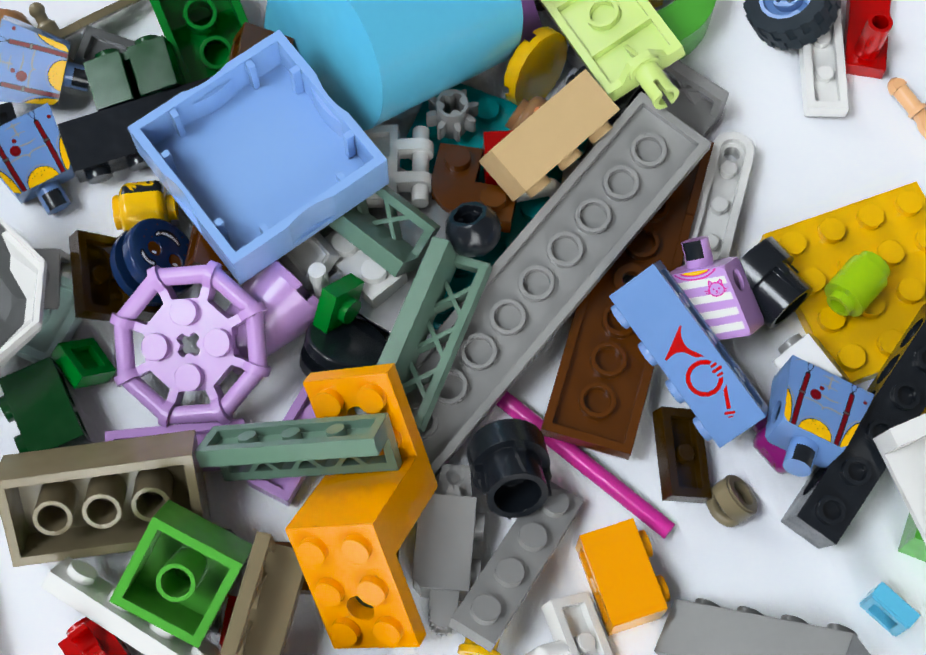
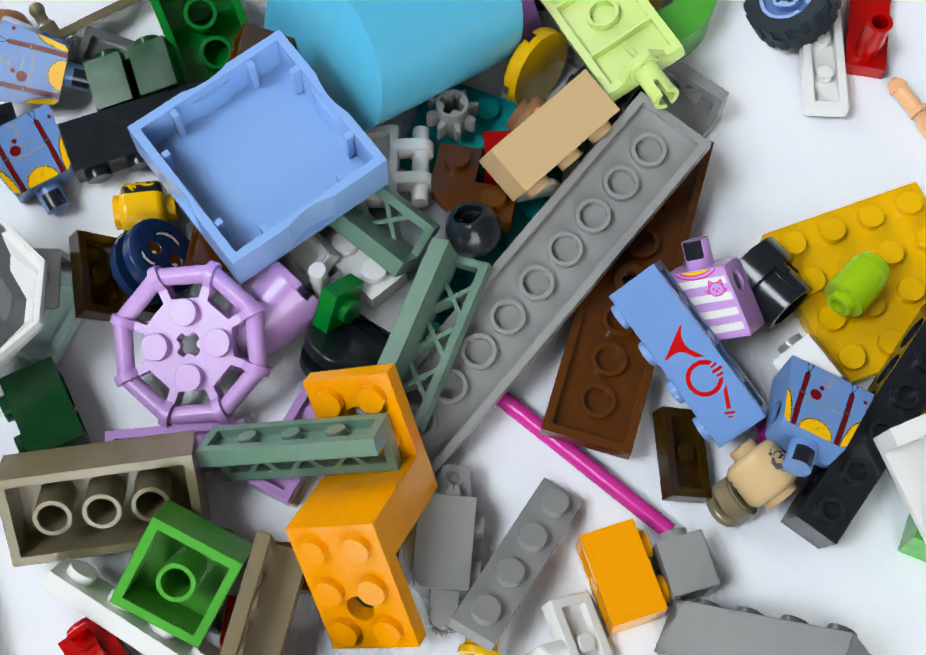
green plate [51,337,117,389] -> none
black piece [467,419,552,520] -> none
white plate [681,131,755,266] -> none
medium azure tile [859,581,921,636] -> none
none -> light grey brick [651,527,720,607]
none -> tan head [727,438,797,510]

